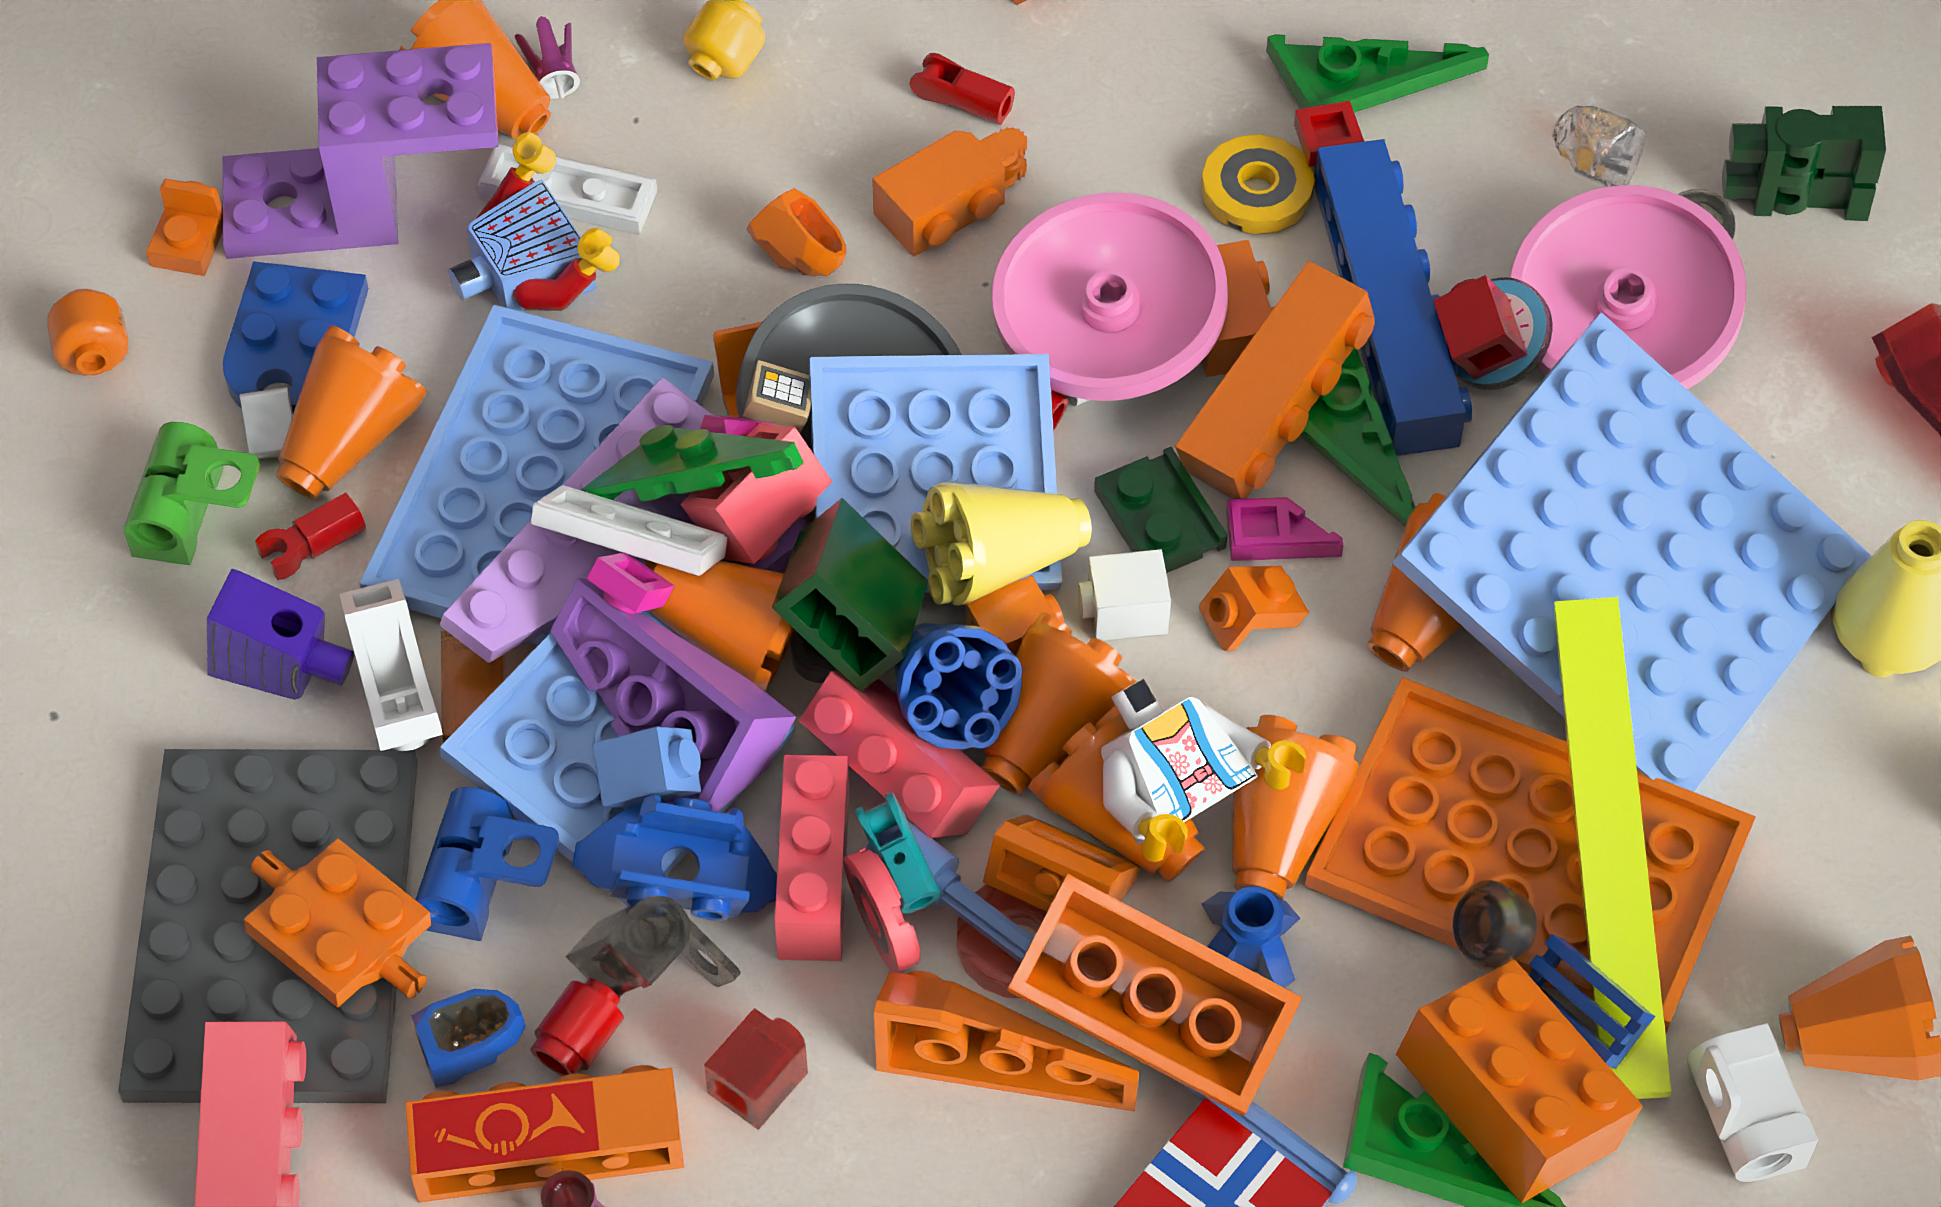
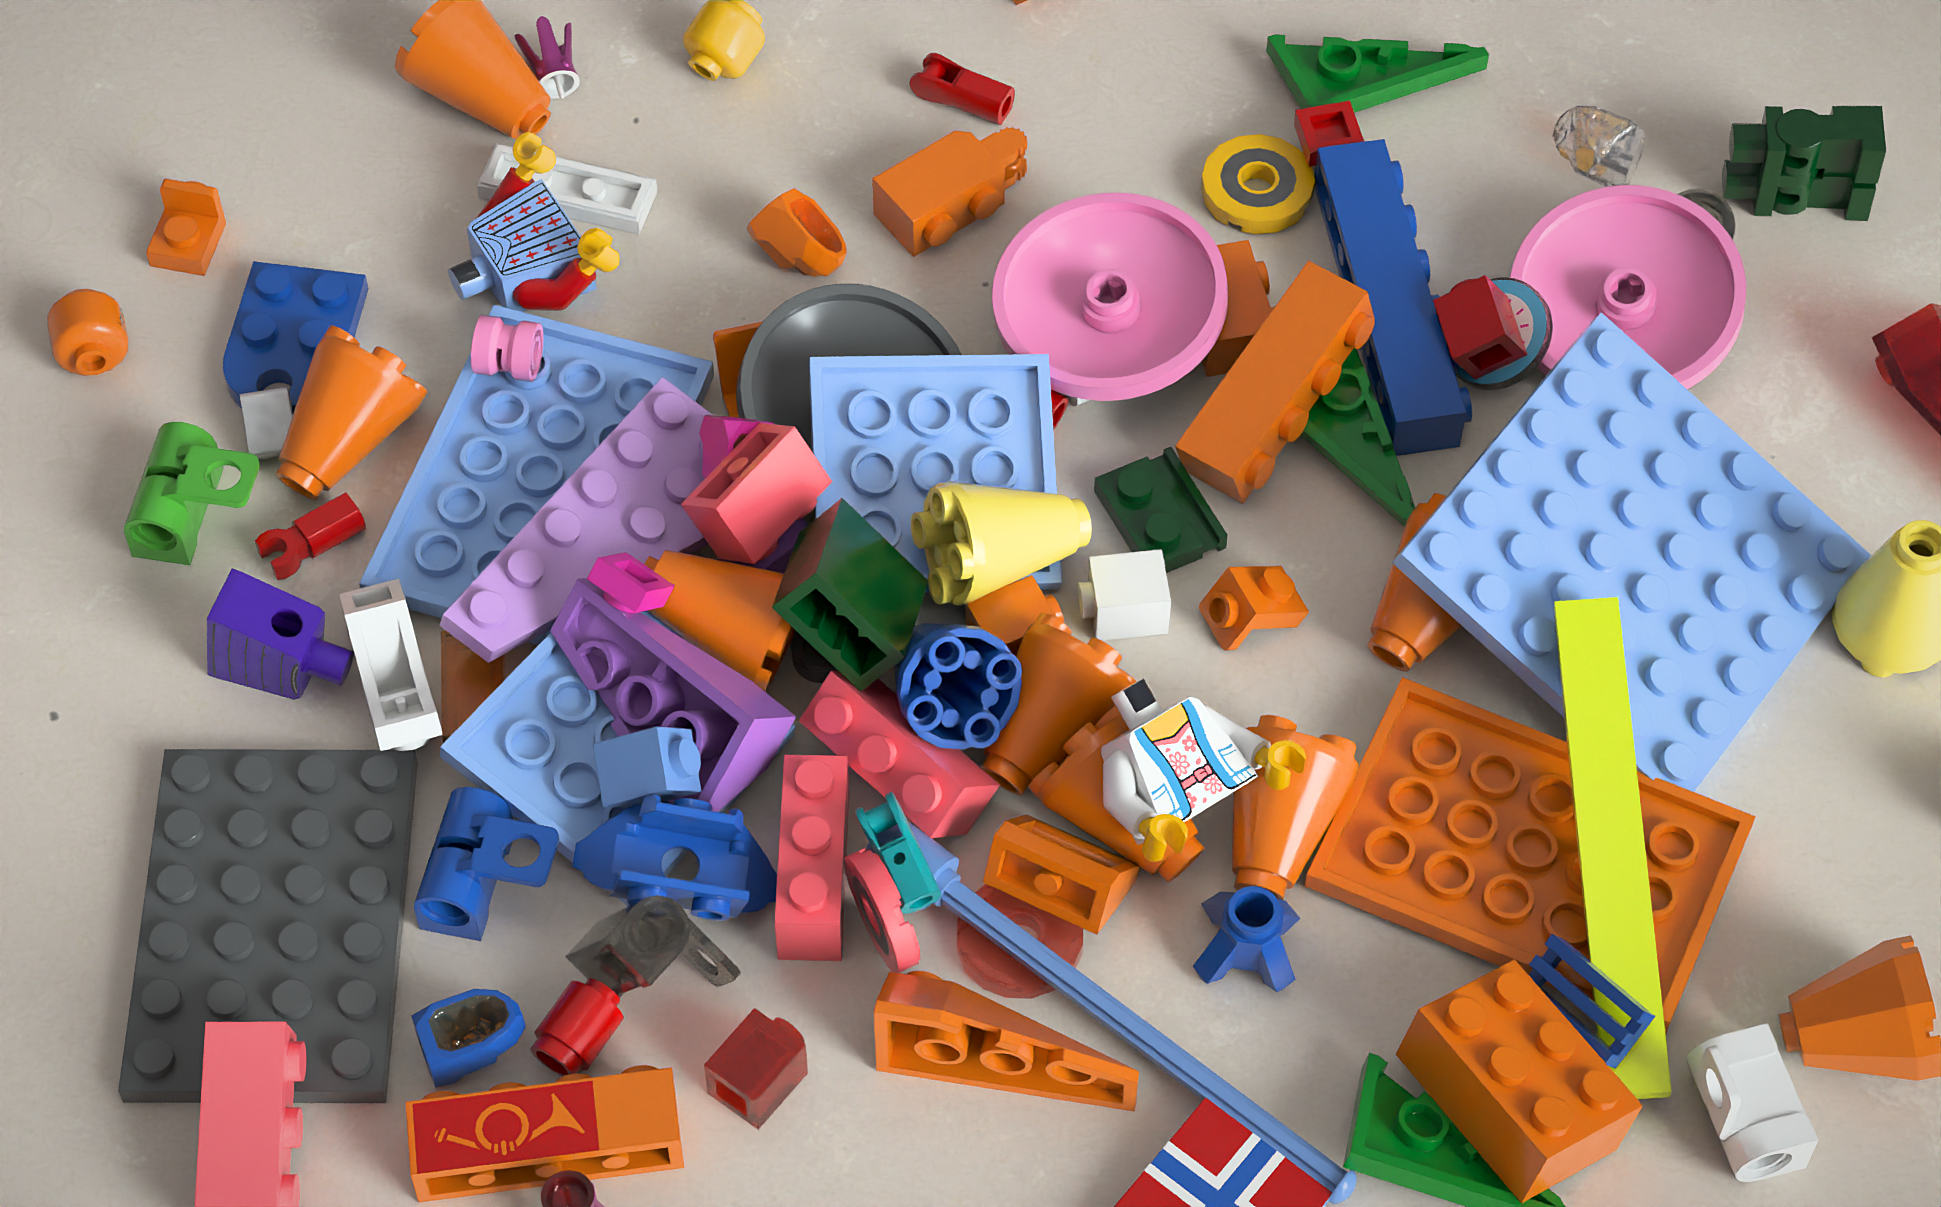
medium lavender bracket [222,43,499,259] -> none
orange plate [244,839,431,1008] -> none
white tile [531,485,728,576] -> none
green wing [581,425,804,502] -> none
slope [743,360,811,433] -> none
orange slope [1007,874,1303,1116] -> none
dark pink tile [1226,497,1343,561] -> none
clear smoke cone [1453,880,1537,970] -> none
none -> bright pink wheel [471,315,543,382]

